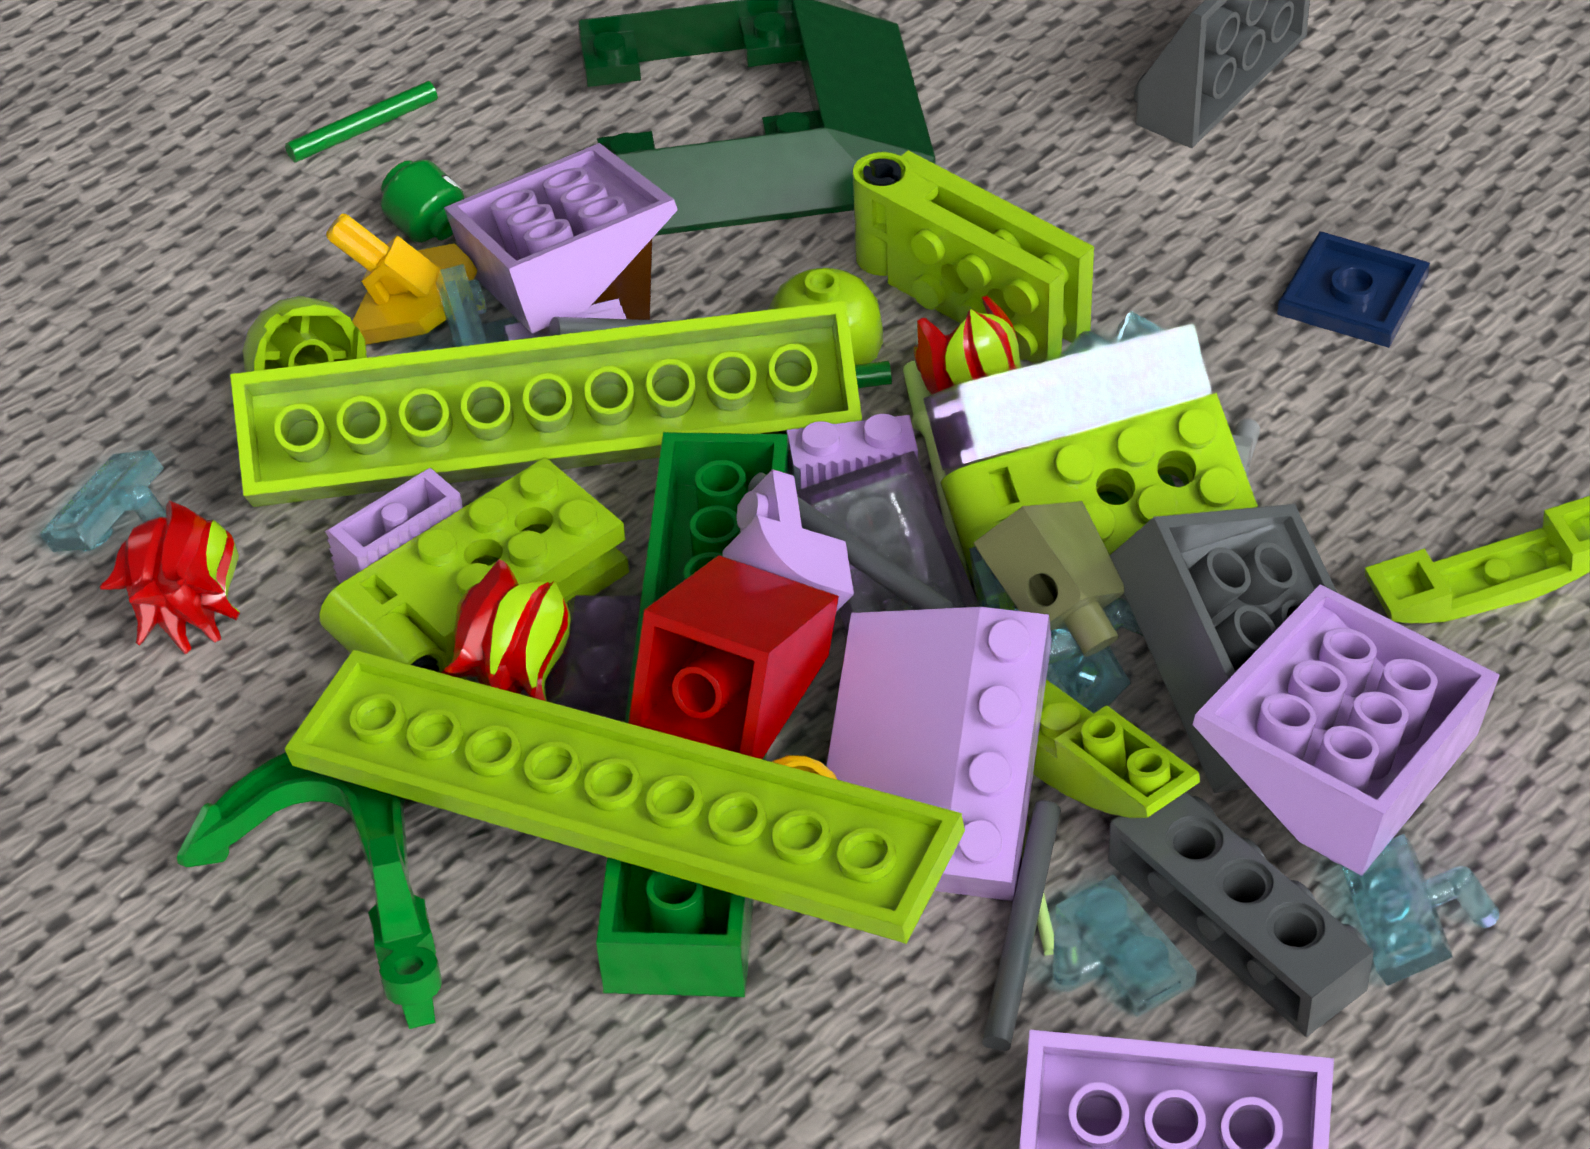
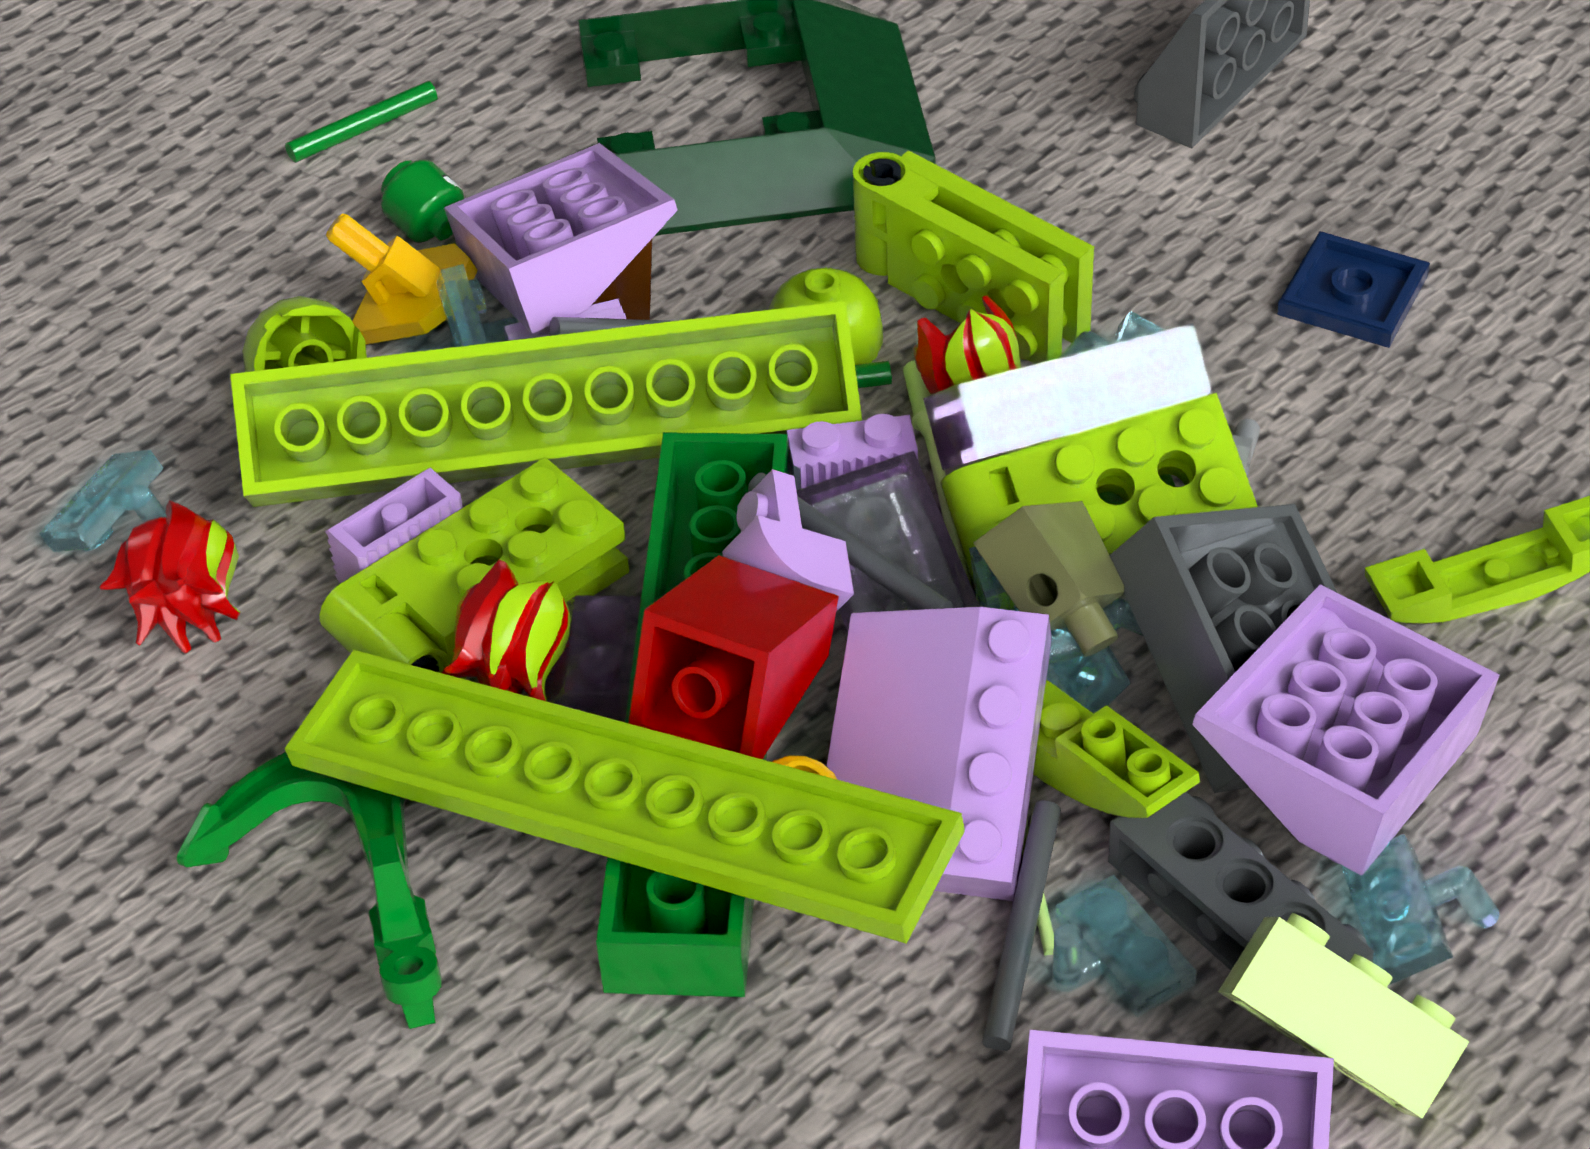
none -> yellowish green brick [1218,913,1469,1118]

